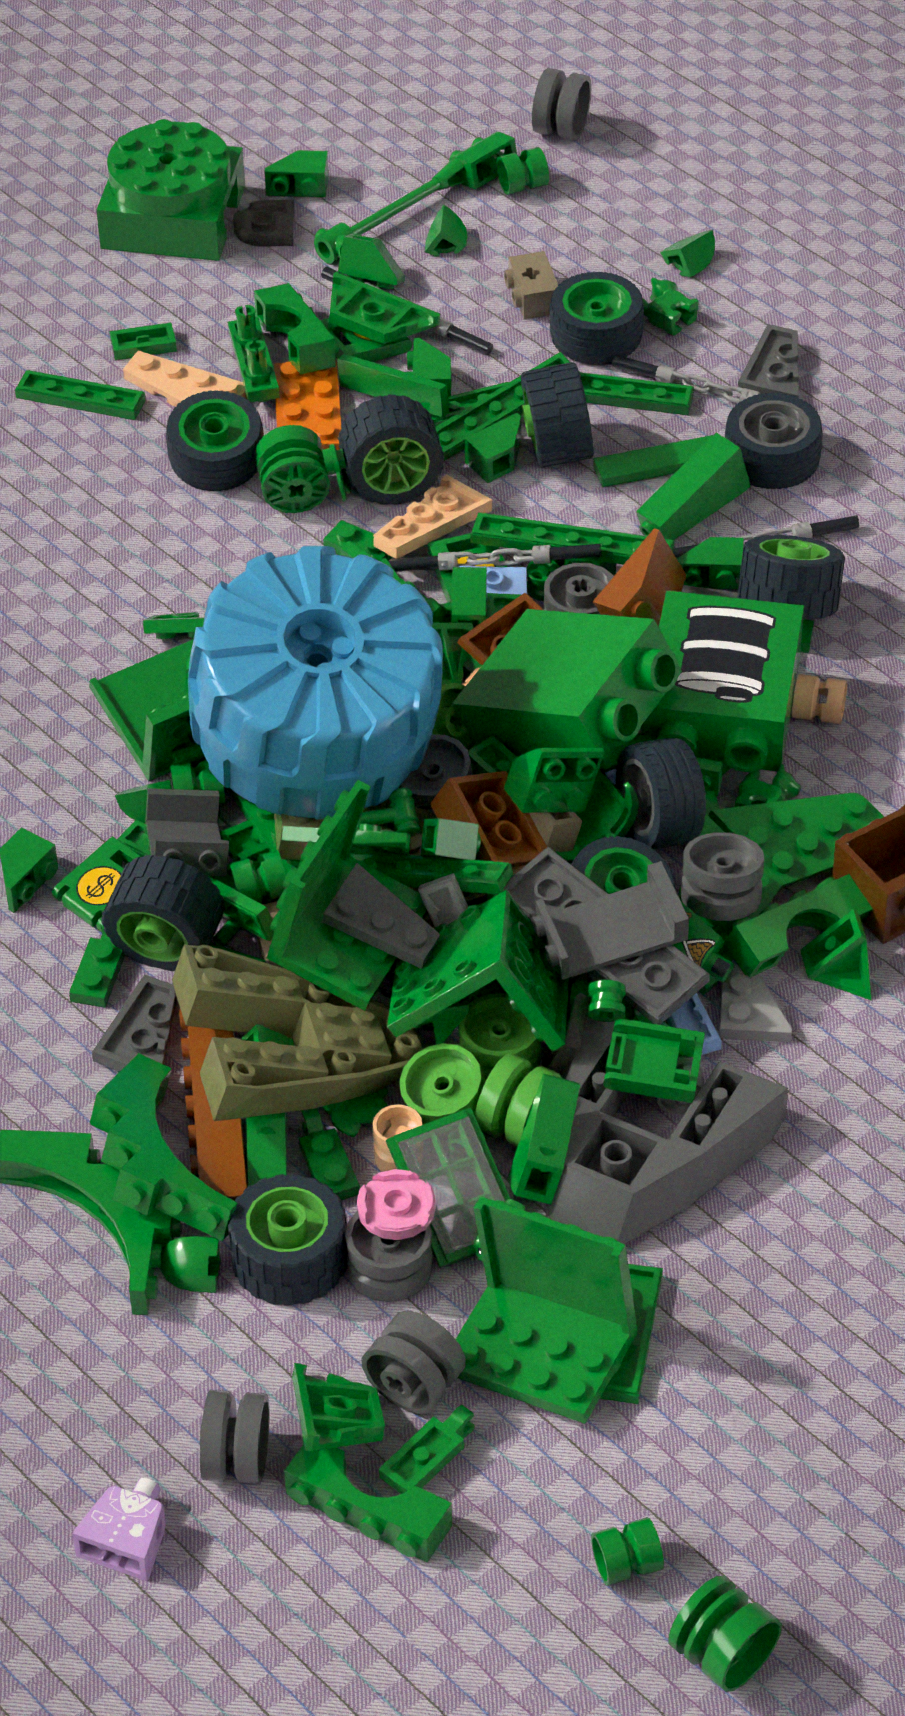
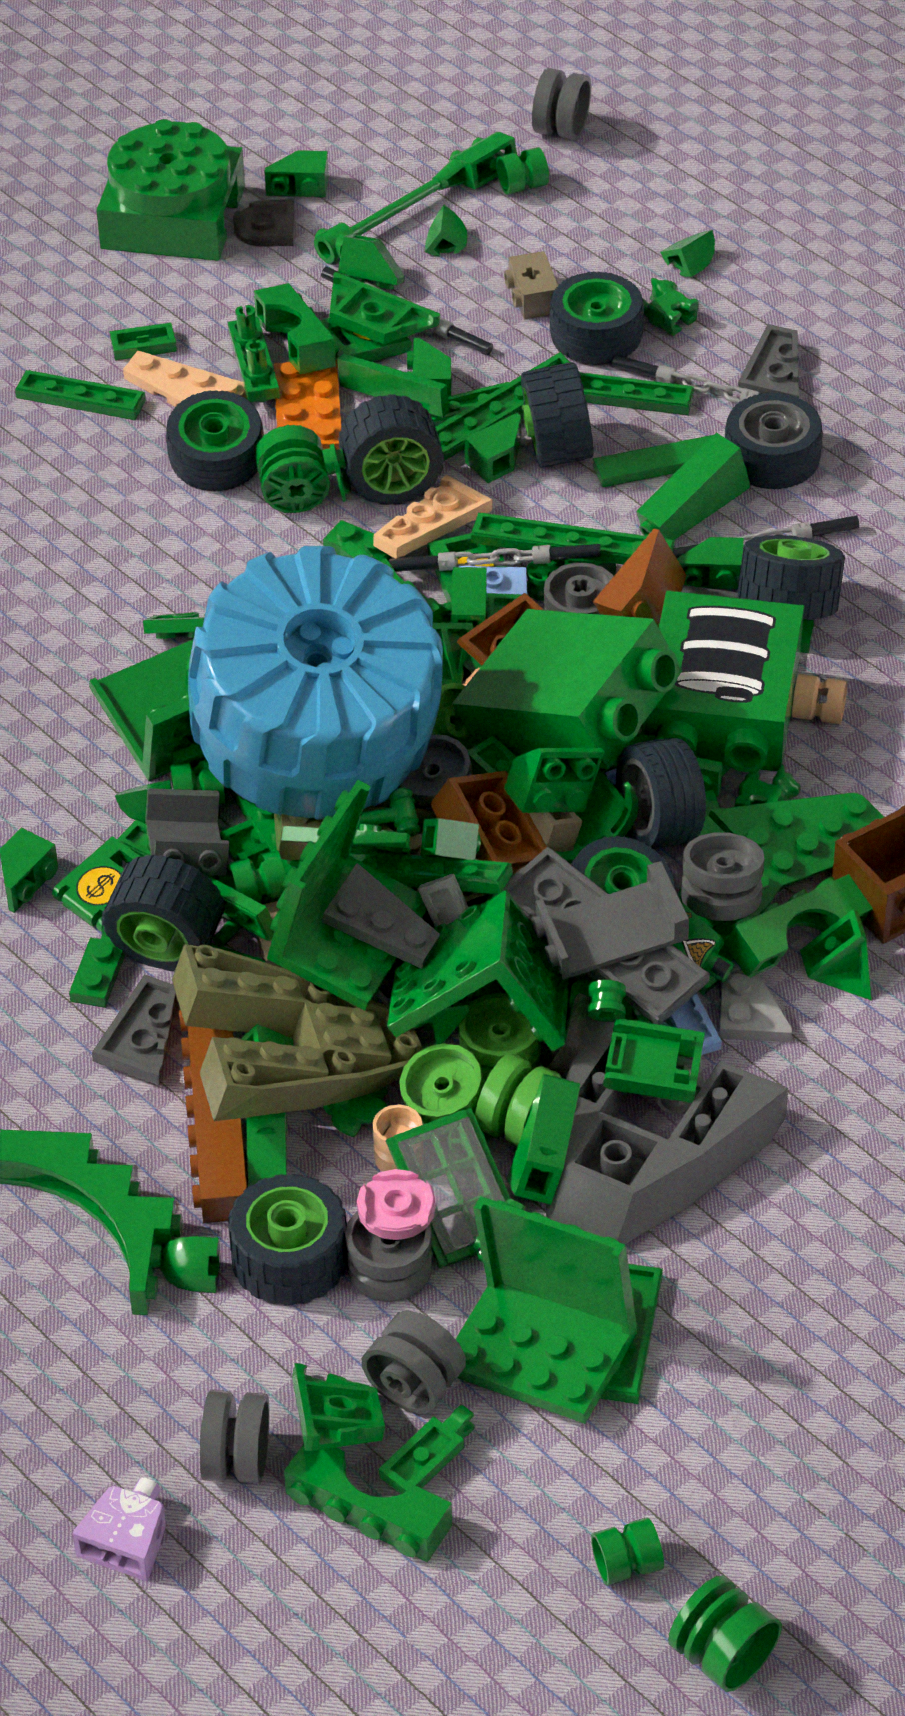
green arch [89,1053,238,1241] -> none
green plate [299,1108,360,1200] -> none

